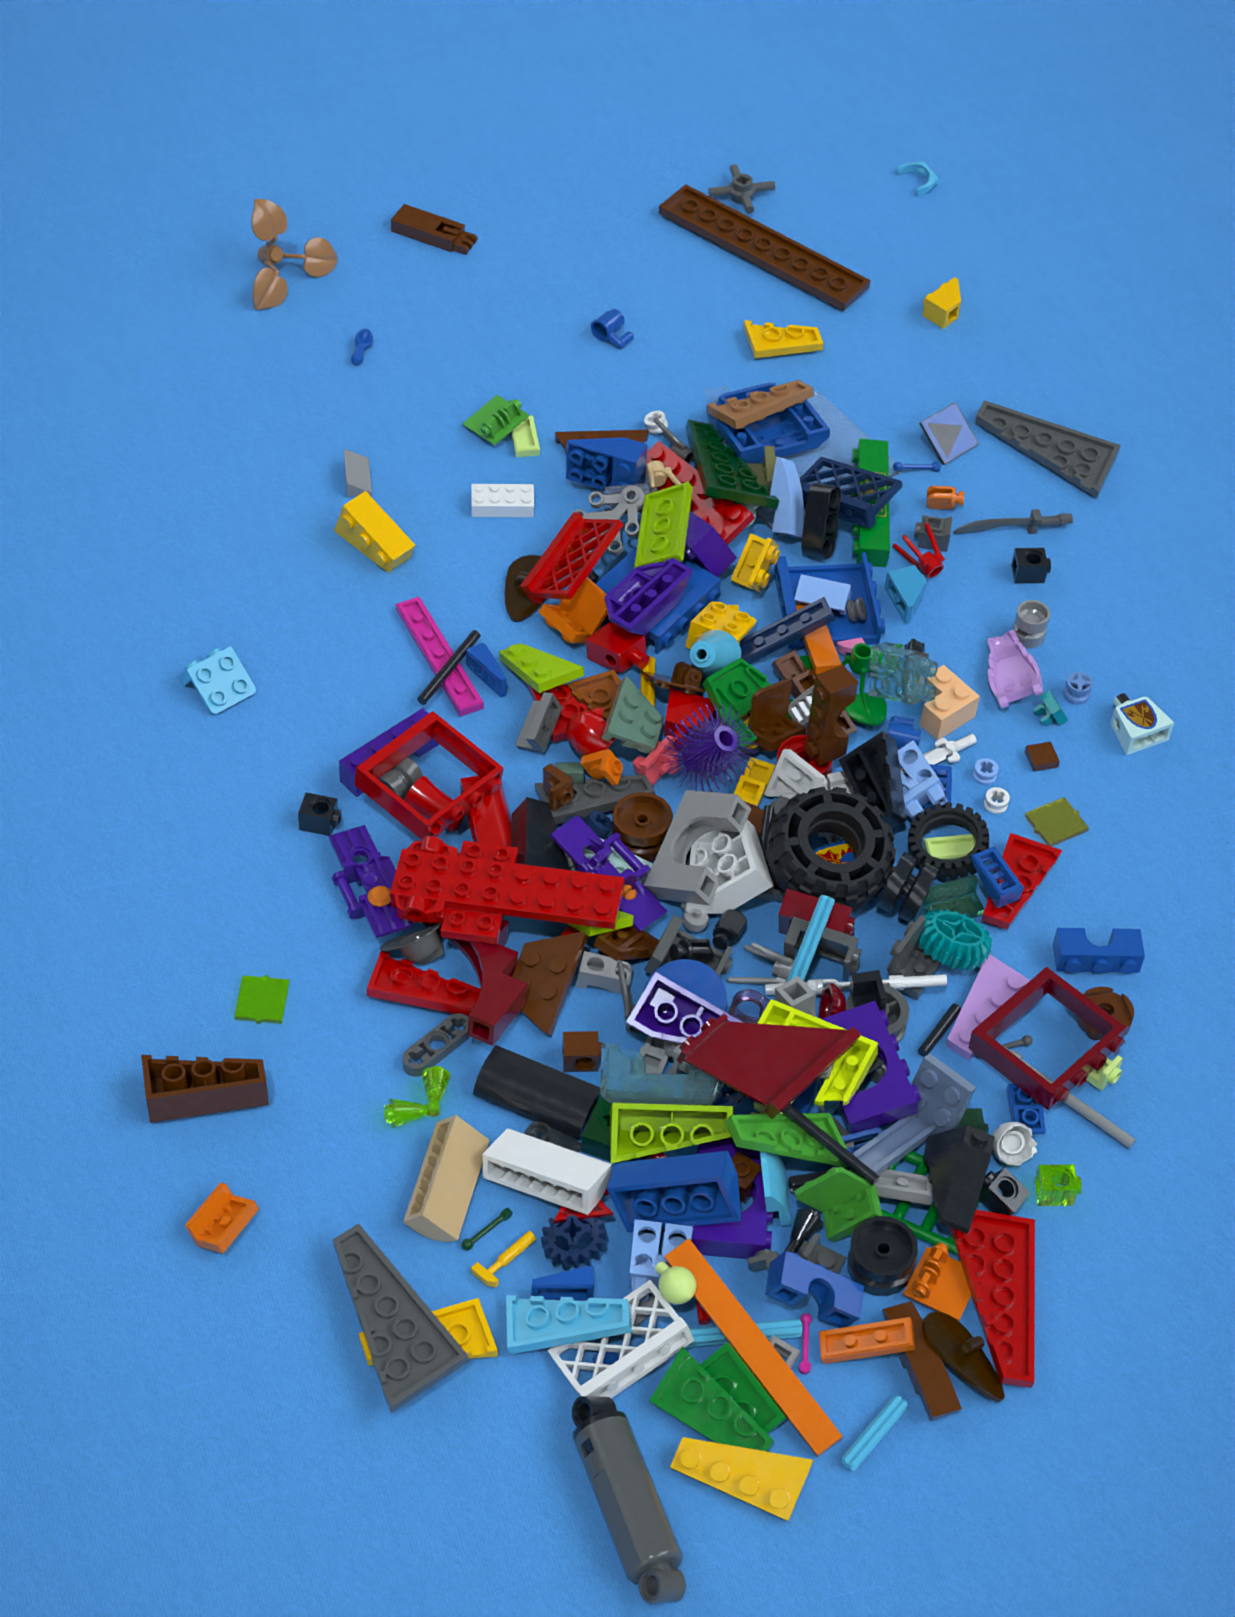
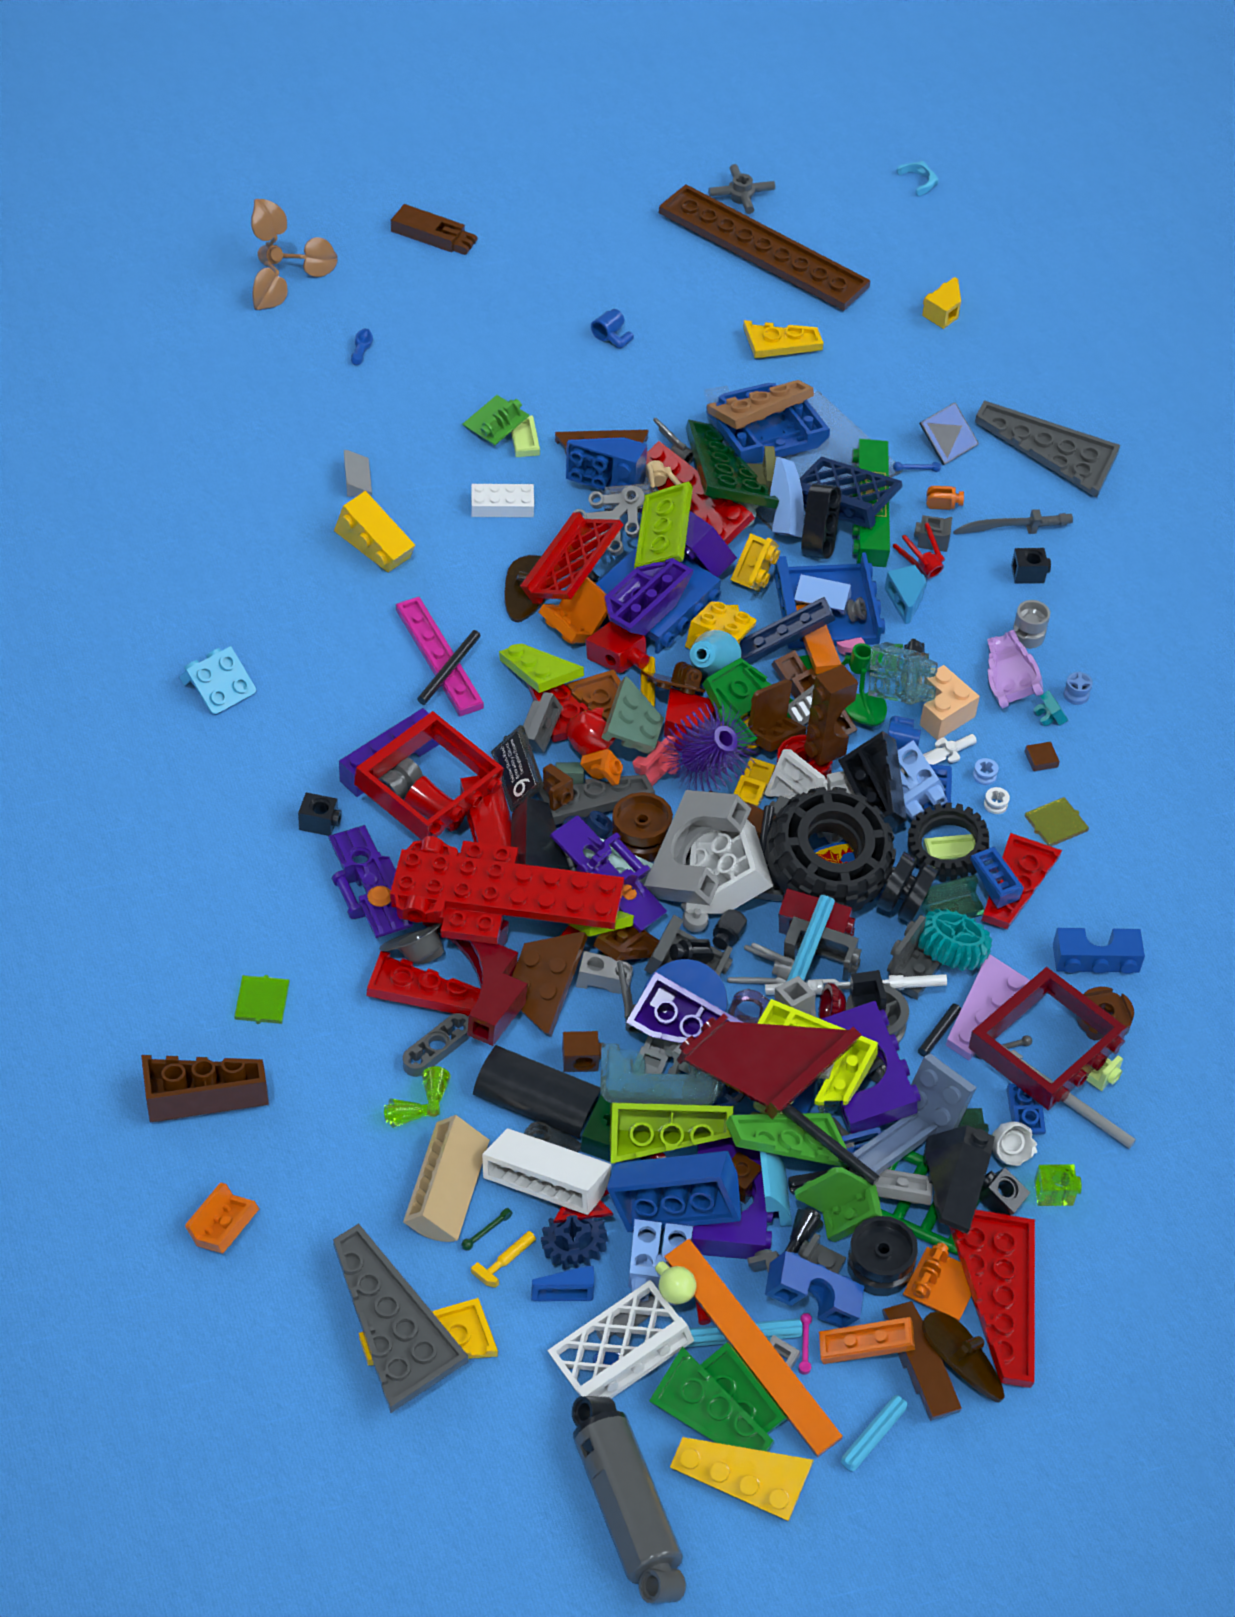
blue slope [466,643,507,697] -> none
medium azure wing [506,1295,632,1354] -> none
white bush [644,411,668,434] -> none
light aqua torso [1111,693,1174,755] -> none
none -> piece [491,725,544,812]

